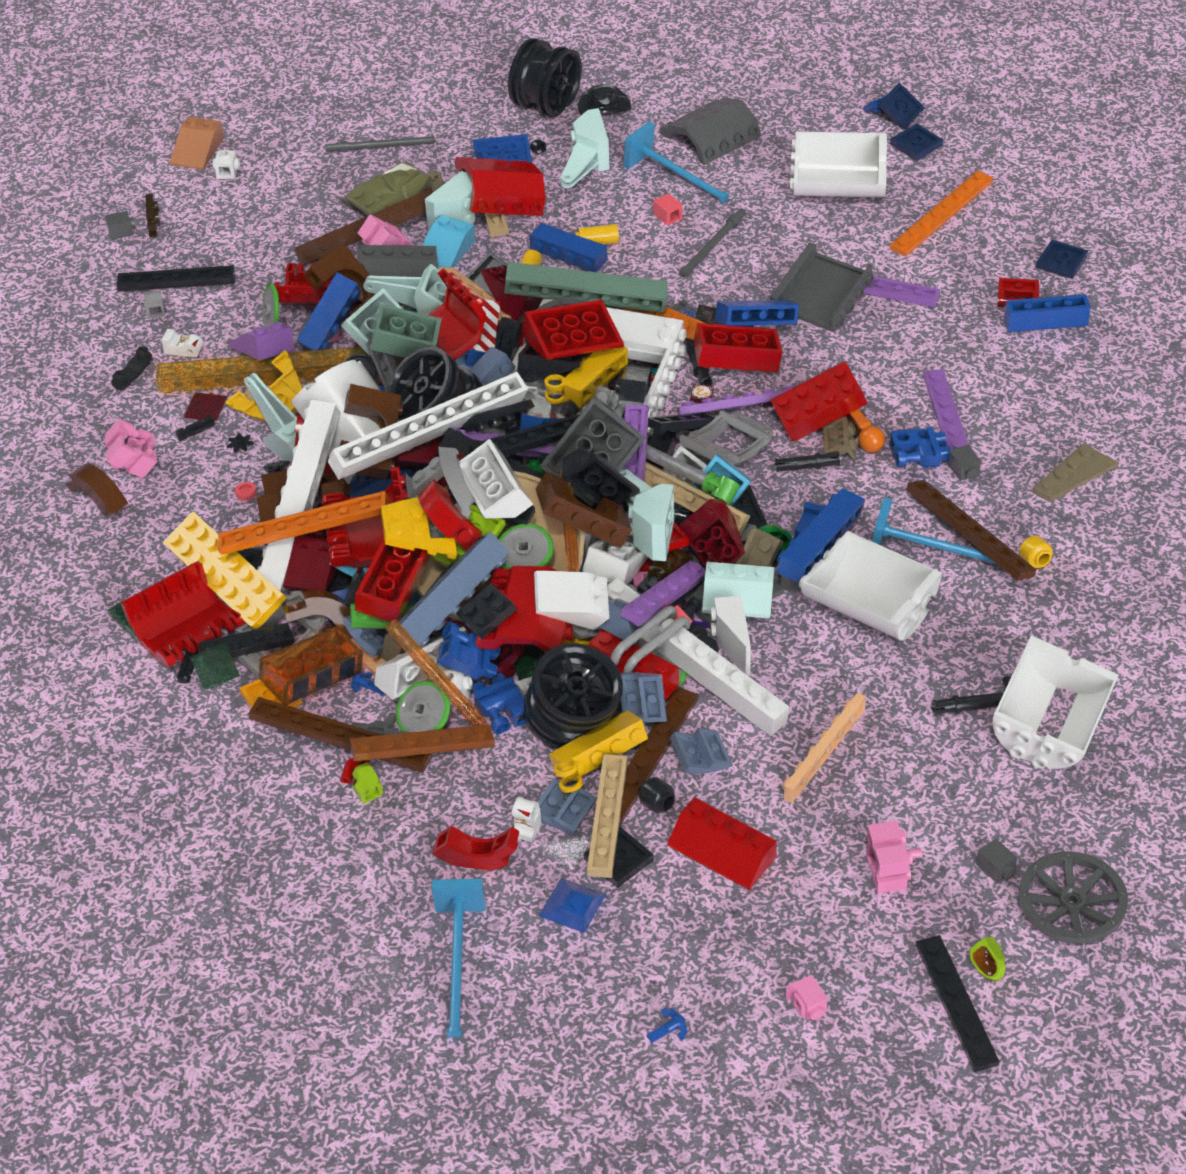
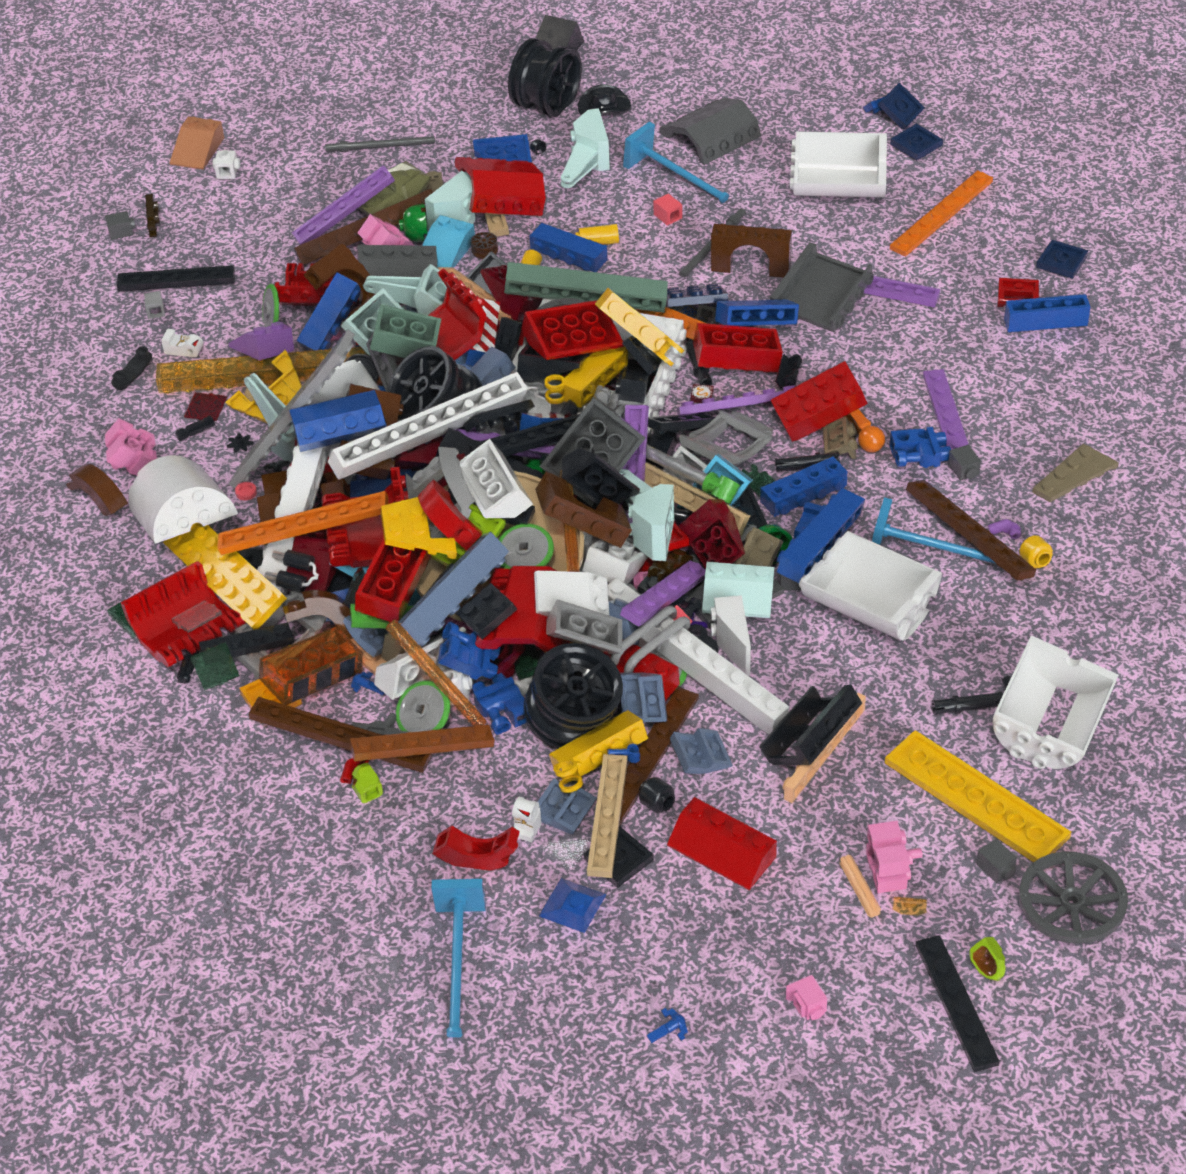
none -> white cylinder [128,455,238,544]
none -> clear piece [171,600,222,633]
none -> light grey plate [229,330,355,488]
none -> black piece [264,549,319,593]
none -> blue slope [289,390,386,452]
none -> medium lavender plate [292,165,395,245]
none -> green cylinder [399,204,428,243]
none -> reddish brown wheel [471,232,498,259]
none -> black slope [535,15,584,51]
none -> light grey slope [546,599,622,655]
none -> yellow hinge [595,288,685,367]
none -> blue hand [607,744,640,763]
none -> black tile [622,335,660,375]
none -> dark blue plate [666,283,728,307]
none -> reddish brown arch [711,224,792,278]
none -> clear green plate [742,464,775,497]
none -> black window [759,685,862,765]
none -> blue brick [760,457,848,517]
none -> black hinge [775,354,802,389]
none -> light nougat axle [840,855,881,918]
none -> yellow plate [885,730,1071,862]
none -> clear yellow piece [892,896,927,916]
none -> medium lavender arm [988,519,1021,539]

